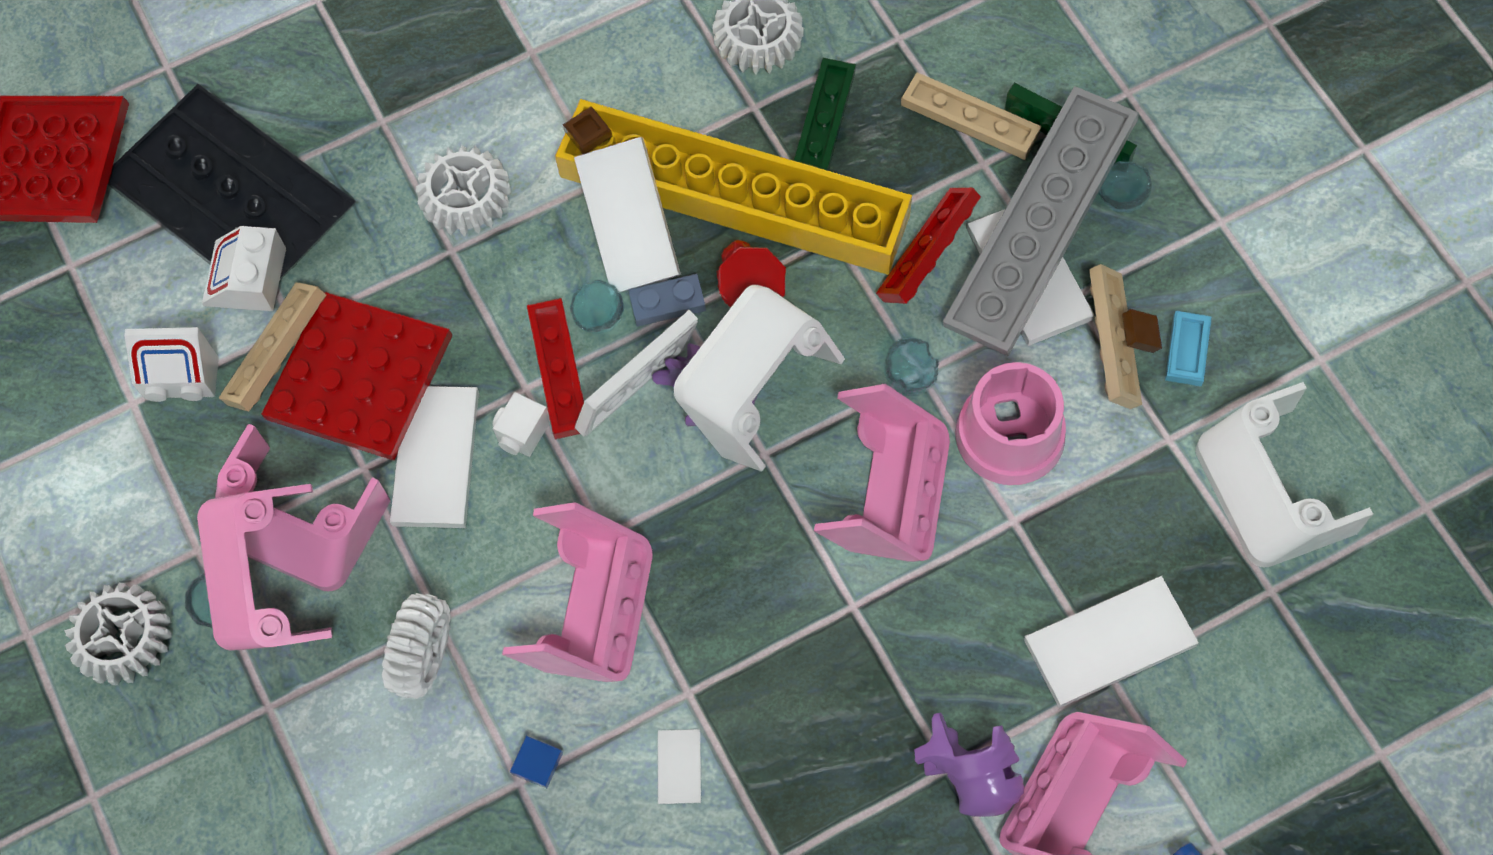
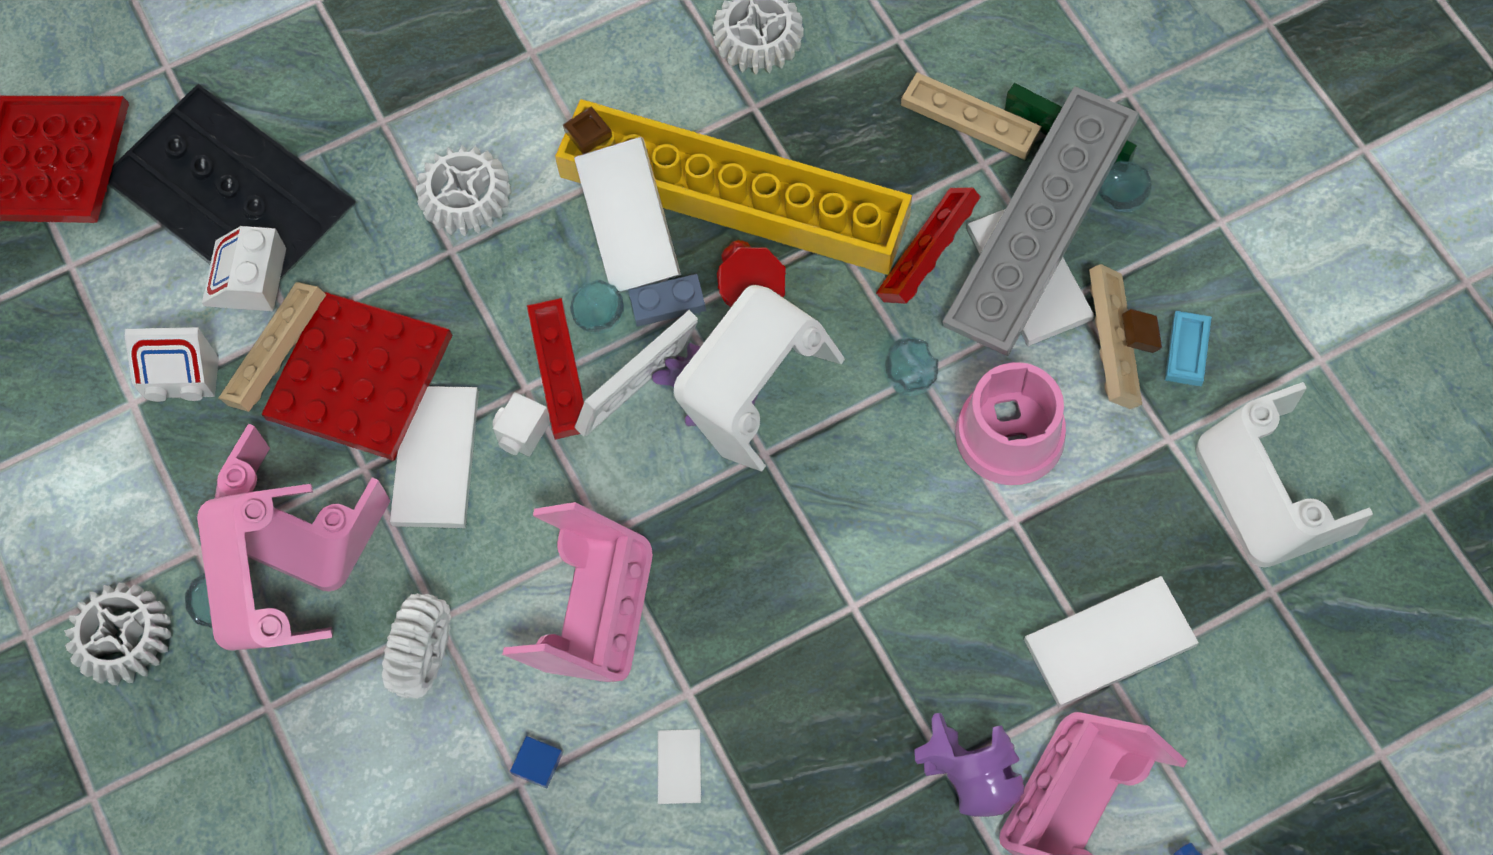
dark green plate [794,58,856,171] -> none
bright pink windscreen [814,384,950,562] -> none

